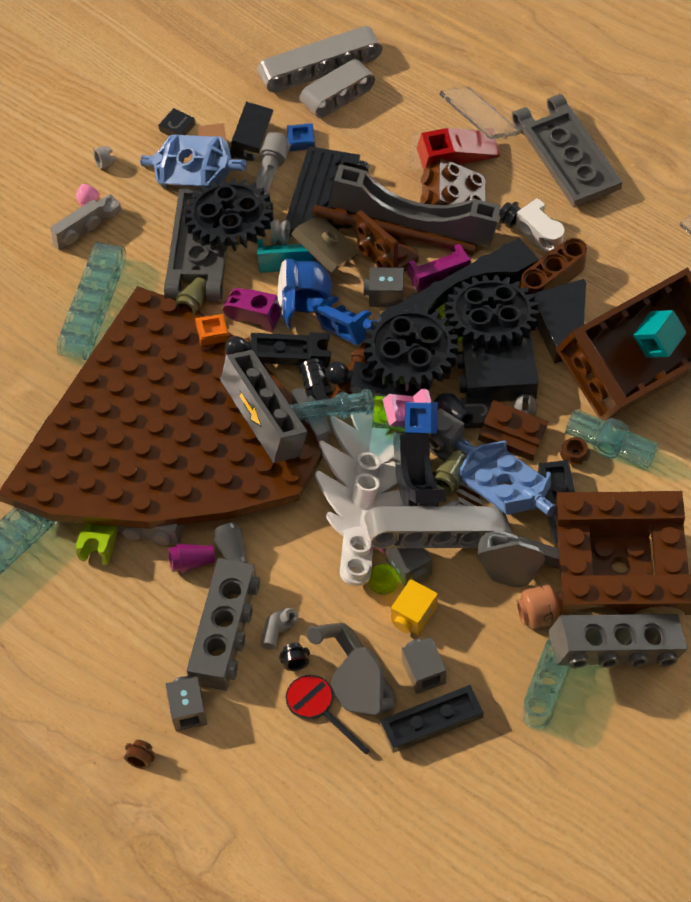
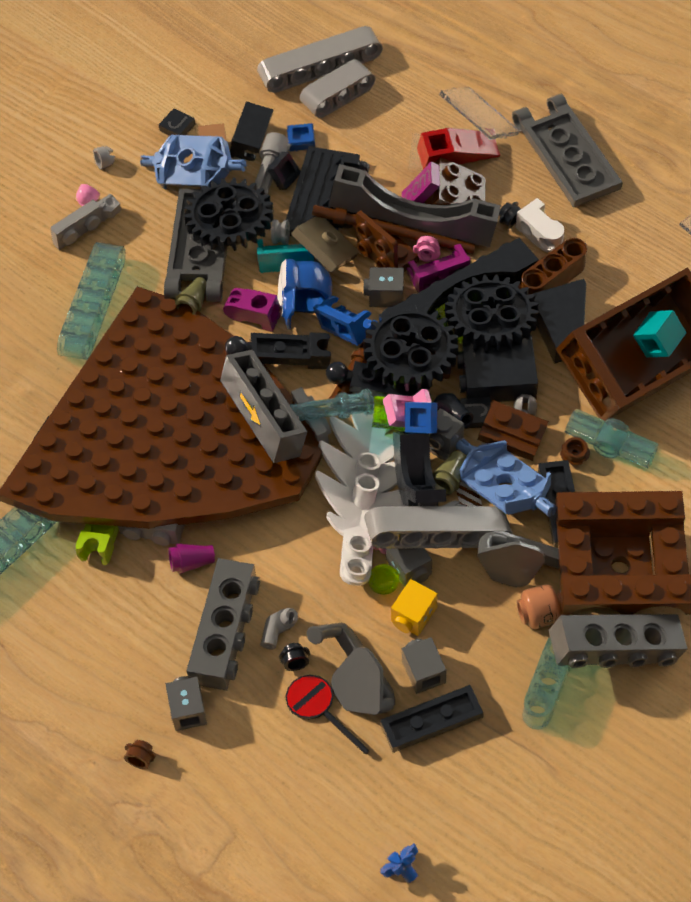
orange tile [195,314,229,346] -> none
dark grey cone [213,522,248,563] -> none
black hinge [299,359,332,414] -> none
none -> black tile [267,152,301,190]
none -> blue plant [380,843,418,883]
none -> magenta tile [402,162,440,203]
none -> bright pink plate [413,236,440,262]

